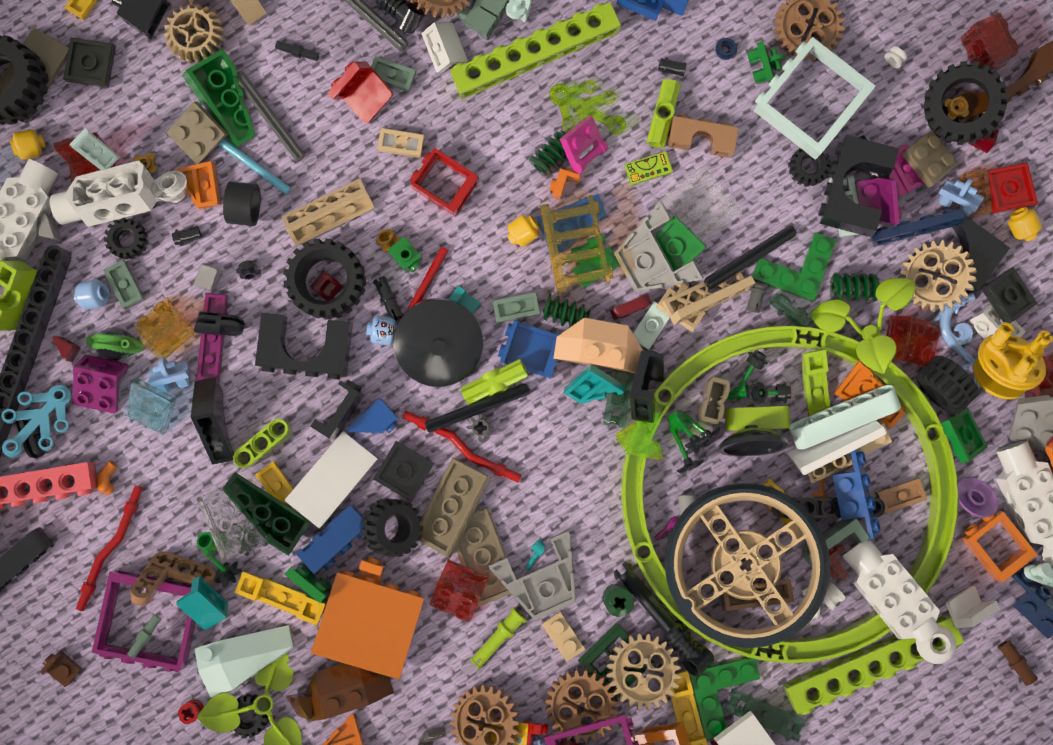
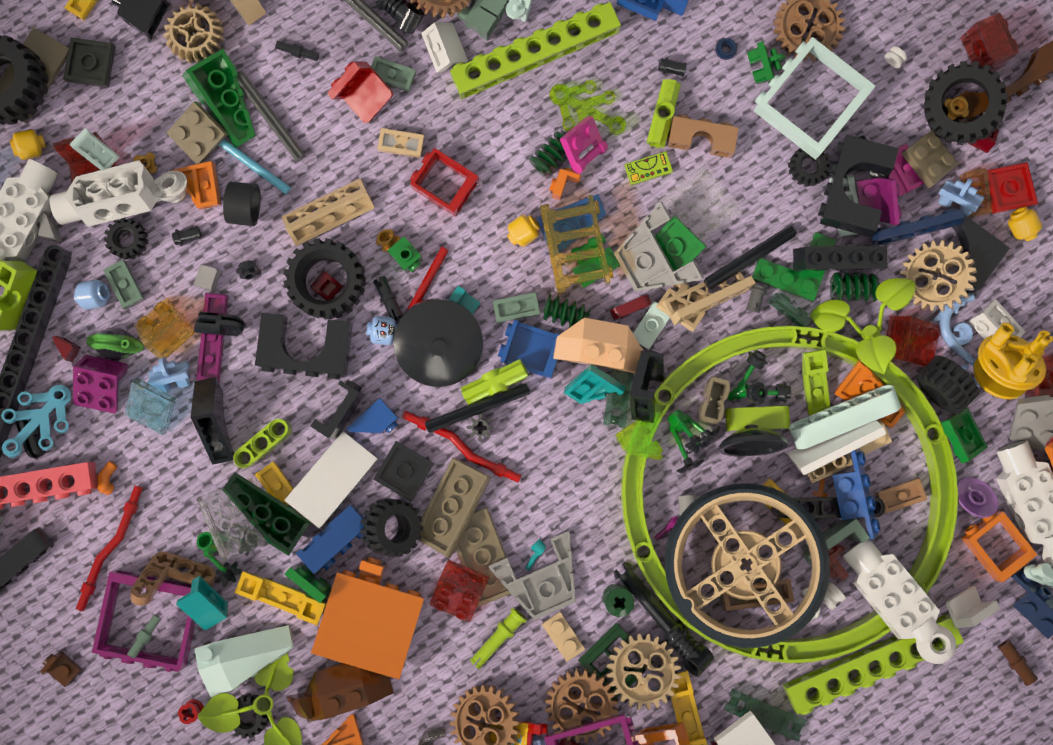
green plate [689,657,761,740] -> none
pearl dark grey plate [981,267,1038,324] -> none
none -> black brick [793,246,888,271]

